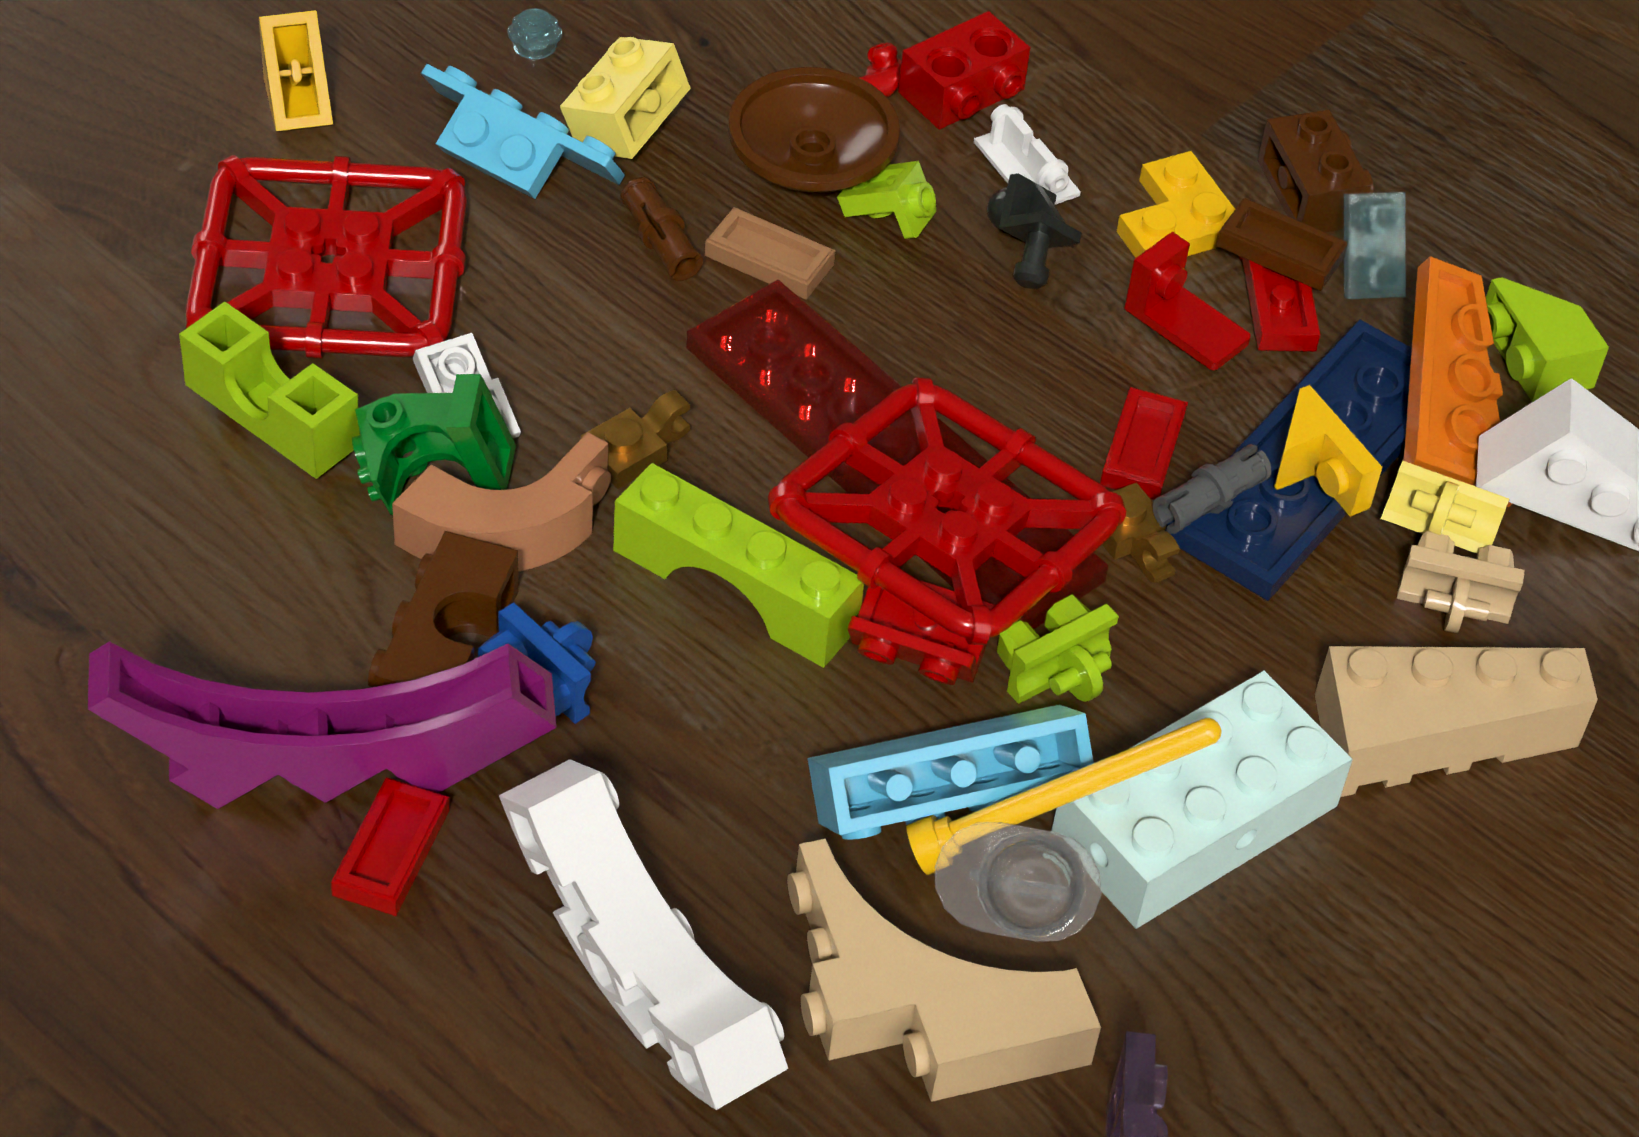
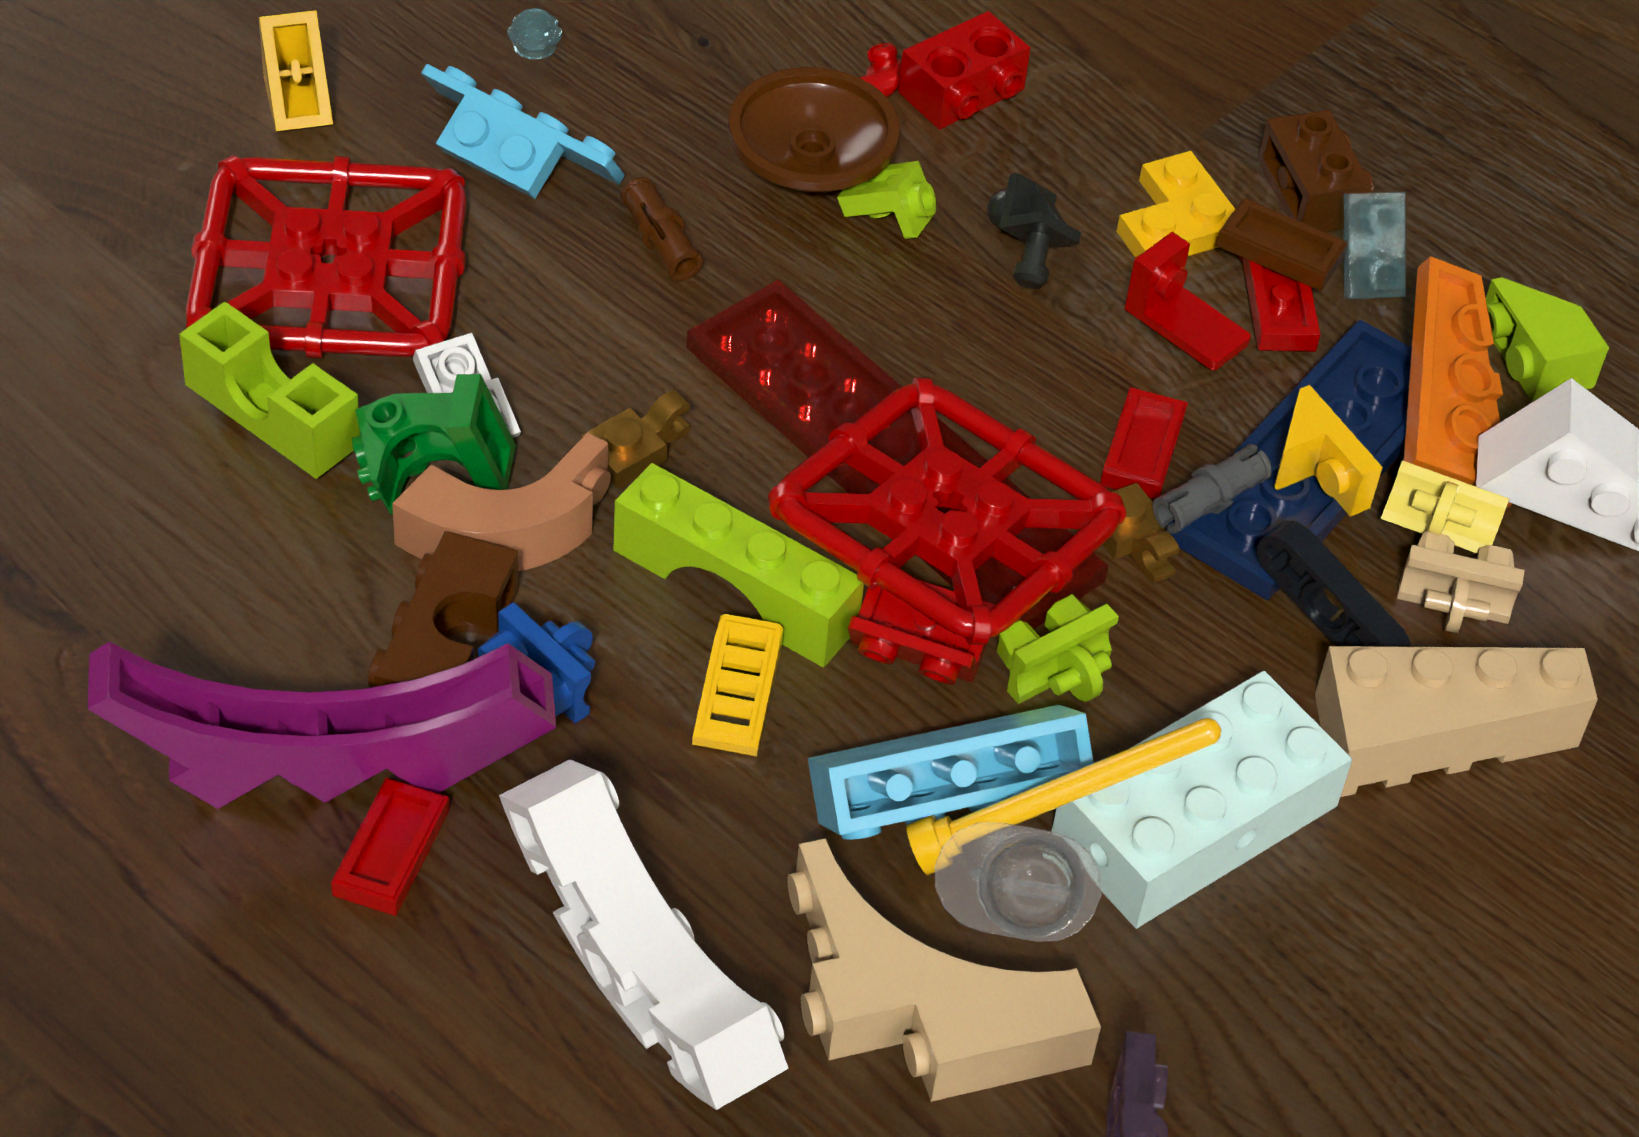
light yellow brick [560,37,691,159] -> none
medium nougat tile [705,207,835,300] -> none
white hinge [974,104,1081,205] -> none
none -> yellow slope [692,614,783,757]
none -> black beam [1257,520,1411,647]

